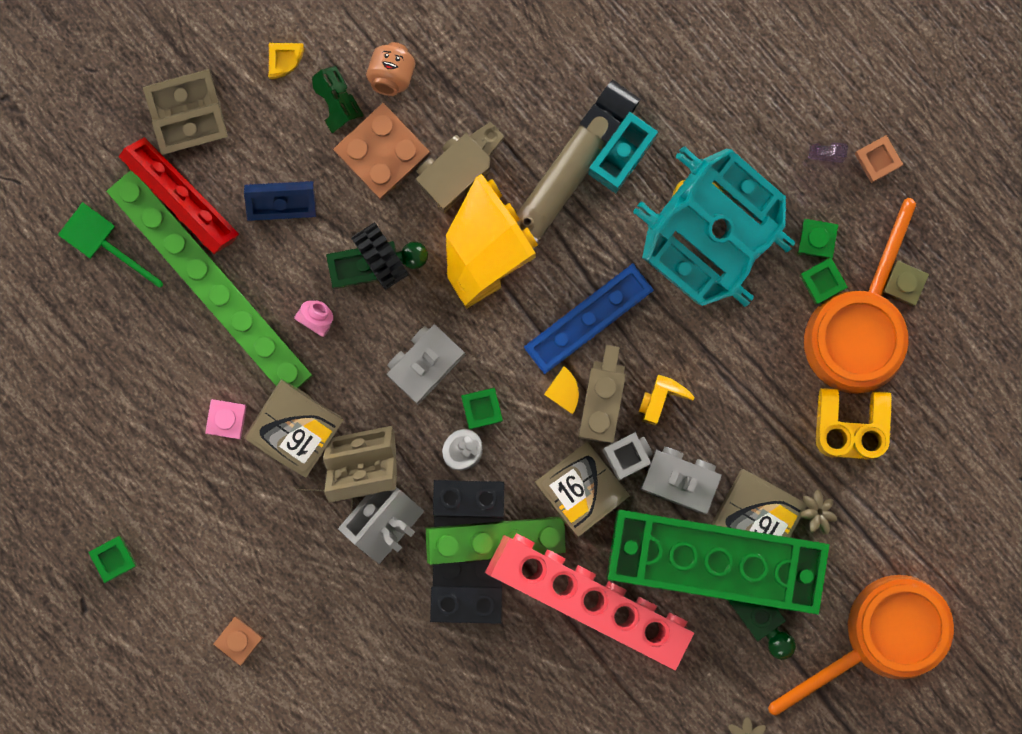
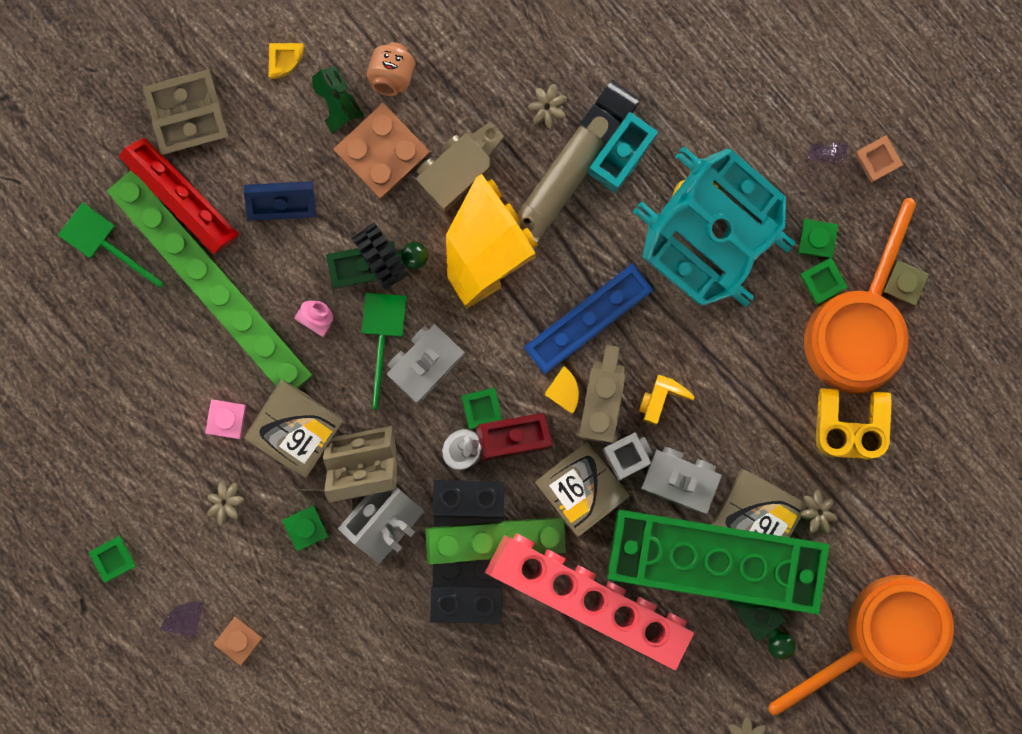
none -> clear purple tile [160,602,203,637]
none -> dark tan plant [207,481,244,526]
none -> green plate [282,505,329,552]
none -> green piece [361,293,406,410]
none -> dark red plate [476,413,553,461]
none -> dark tan plant [528,84,567,129]

